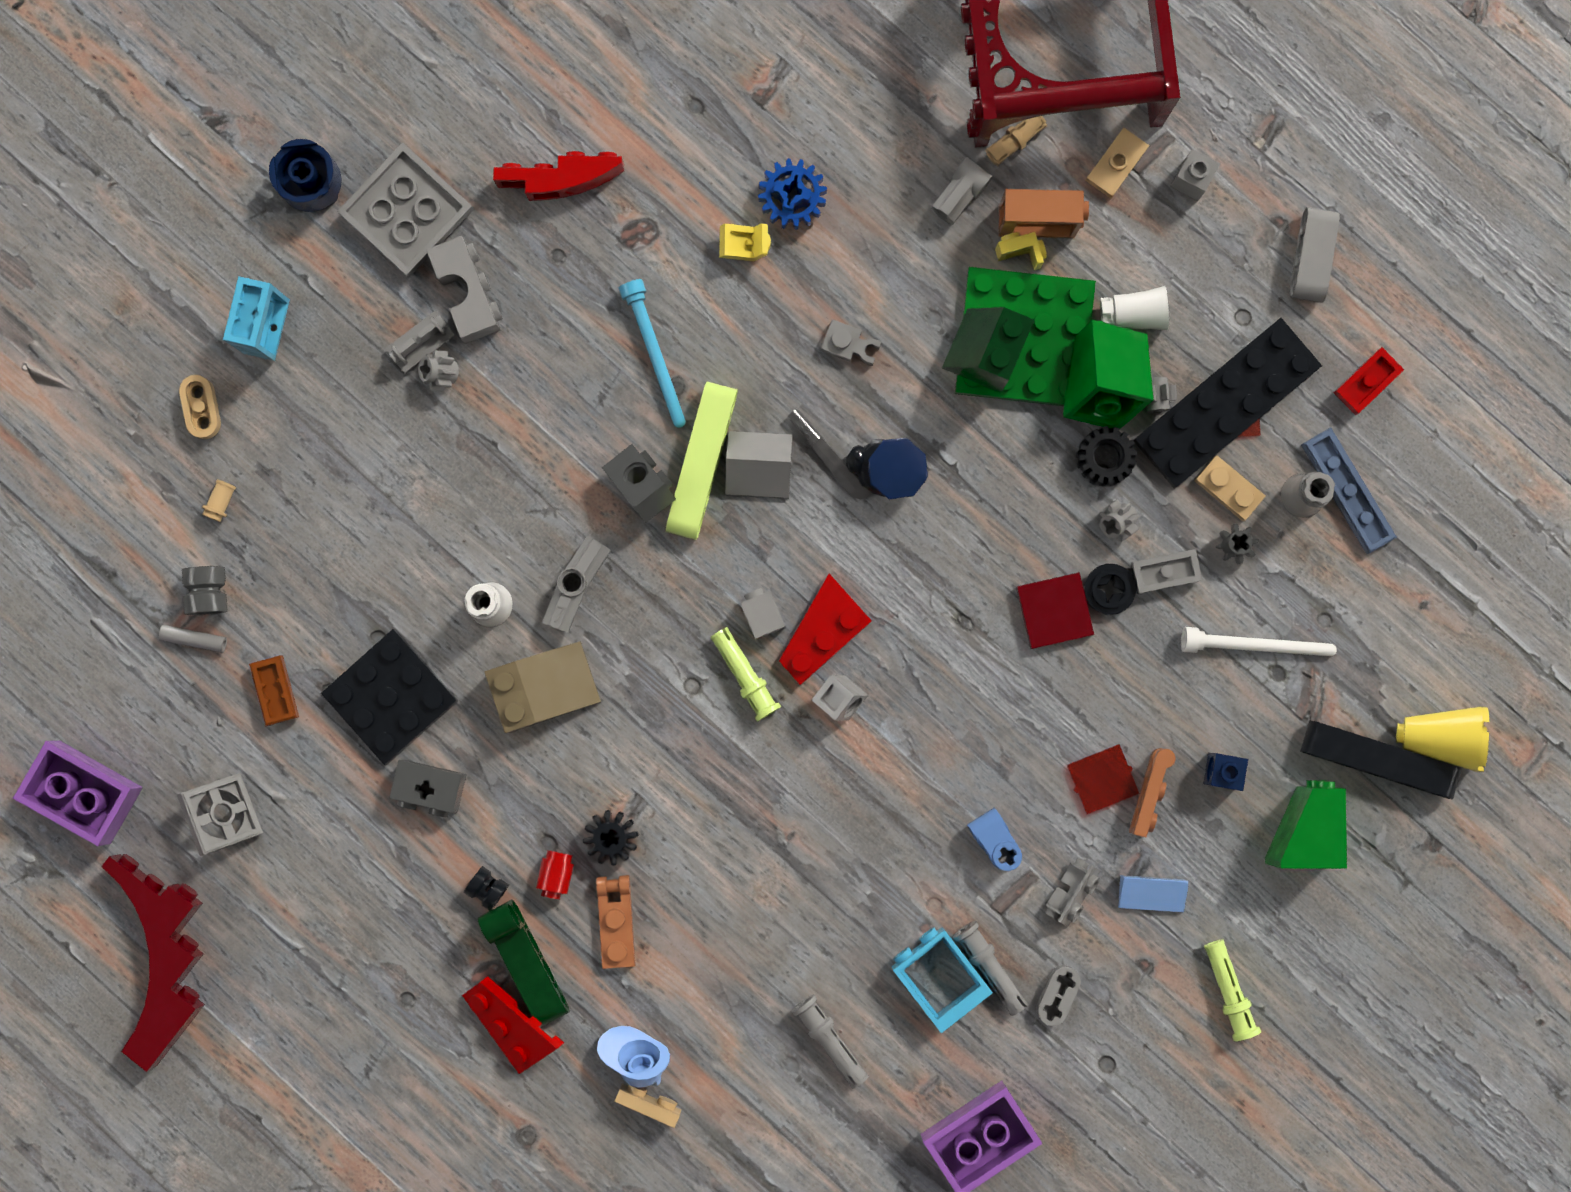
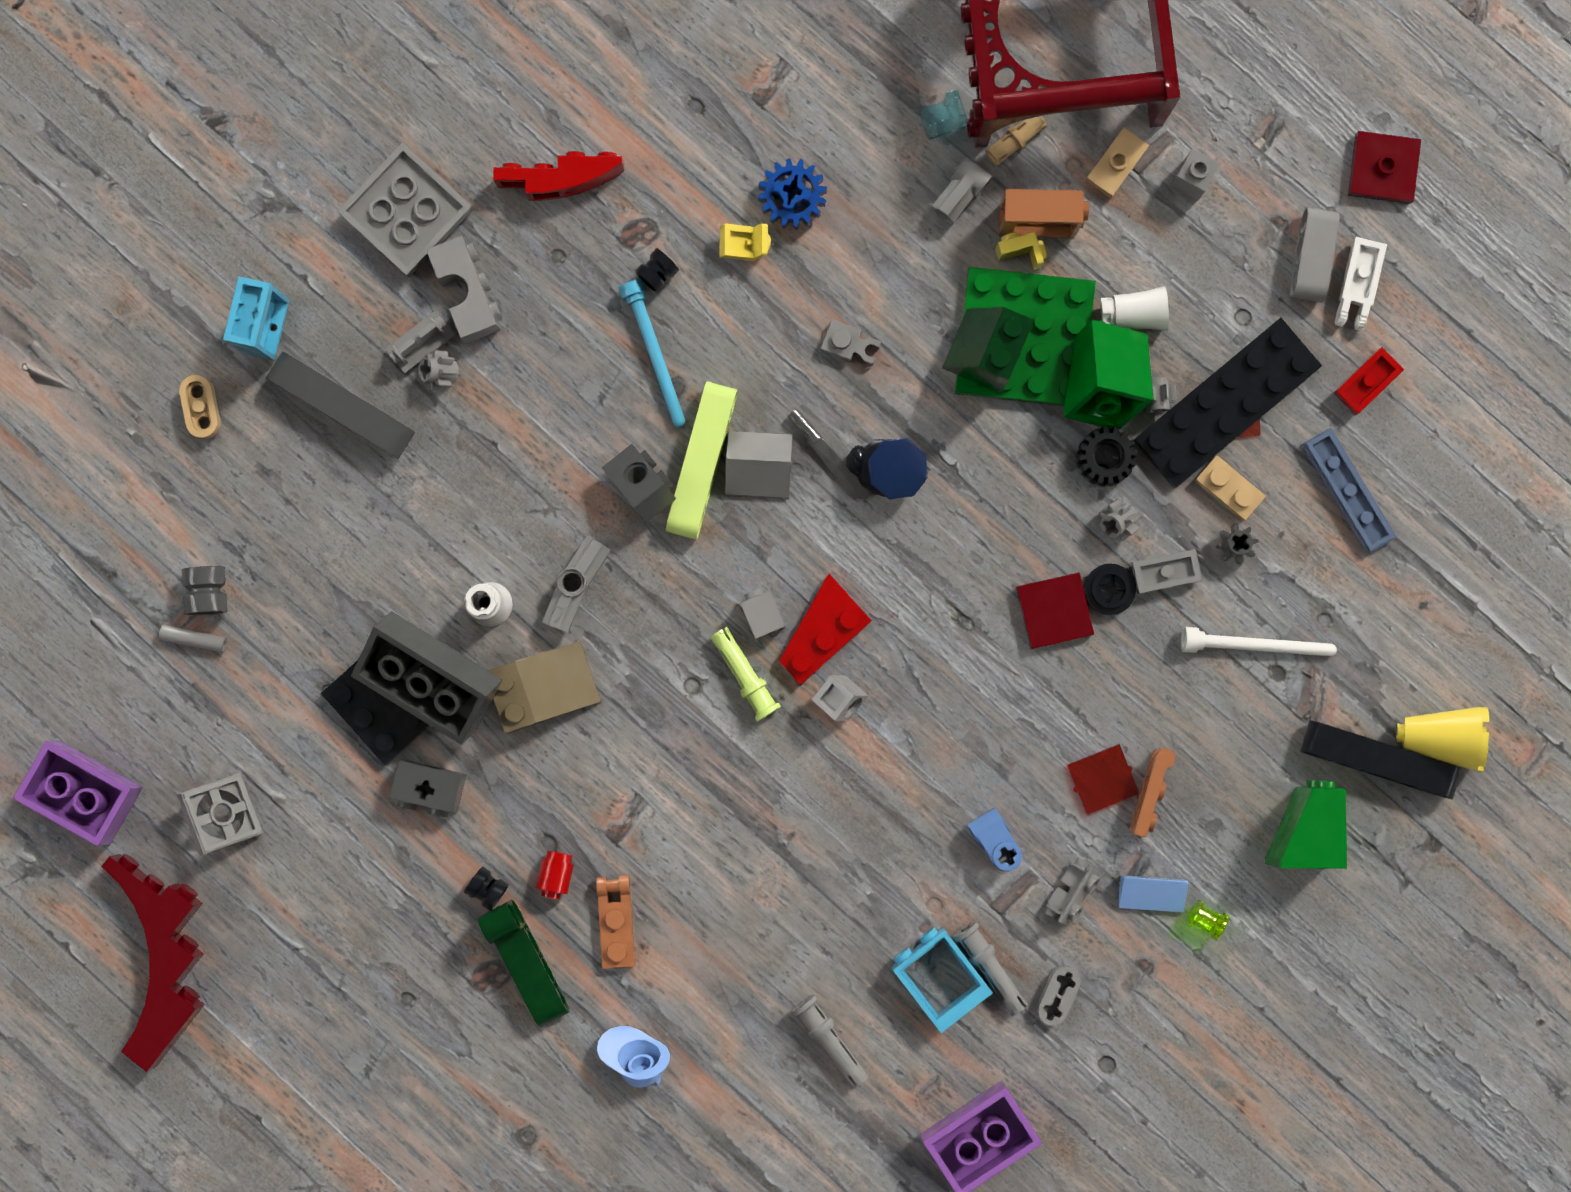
tan pin [202,479,236,522] -> none
dark orange plate [249,655,299,726] -> none
dark blue brick [269,139,342,212] -> none
red wing [462,976,564,1074] -> none
black gear [583,810,639,866] -> none
tan plate [614,1084,681,1128] -> none
dark blue brick [1203,753,1249,791] -> none
yellowish green pin [1204,939,1261,1041] -> none
light grey plant [1281,472,1335,518] -> none
none -> dark grey beam [266,351,415,459]
none -> dark grey brick [351,611,502,745]
none -> black wheel [635,248,679,293]
none -> clear light blue panel [920,90,968,140]
none -> clear neon green bush [1186,900,1229,941]
none -> white hinge [1335,237,1387,331]
none -> dark red plate [1348,131,1421,204]

